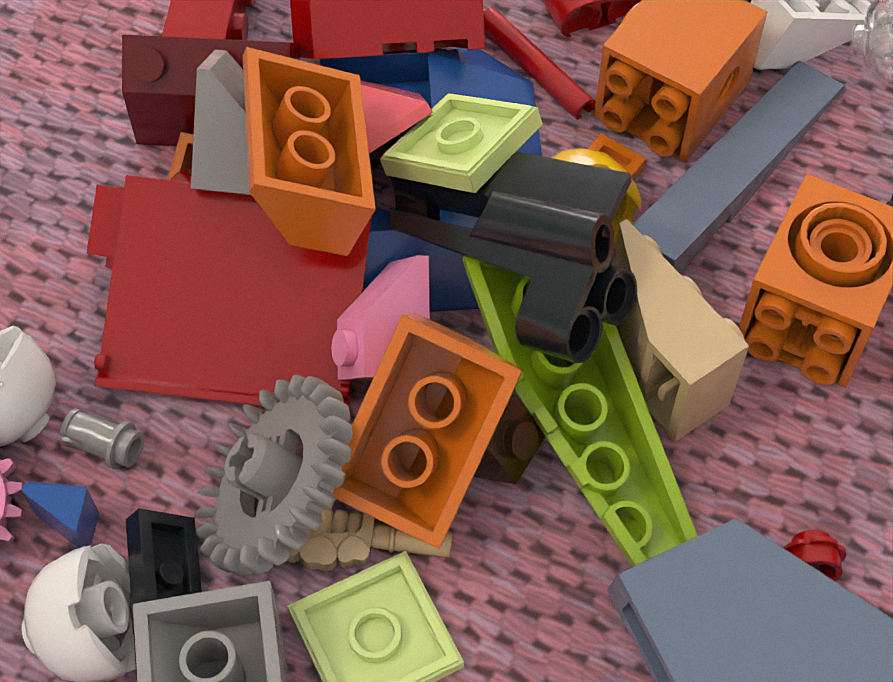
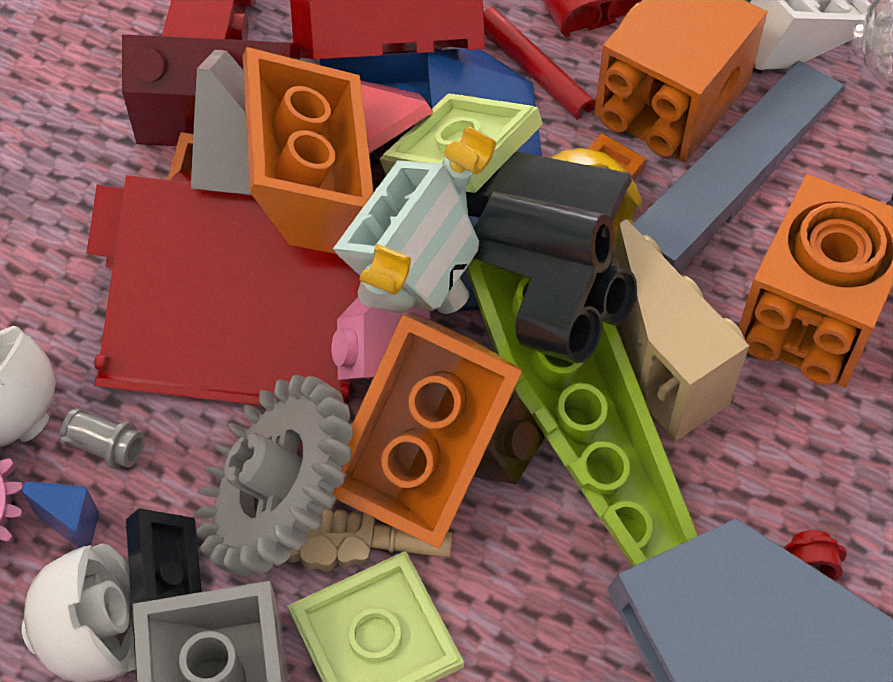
none -> light aqua torso [333,126,496,314]

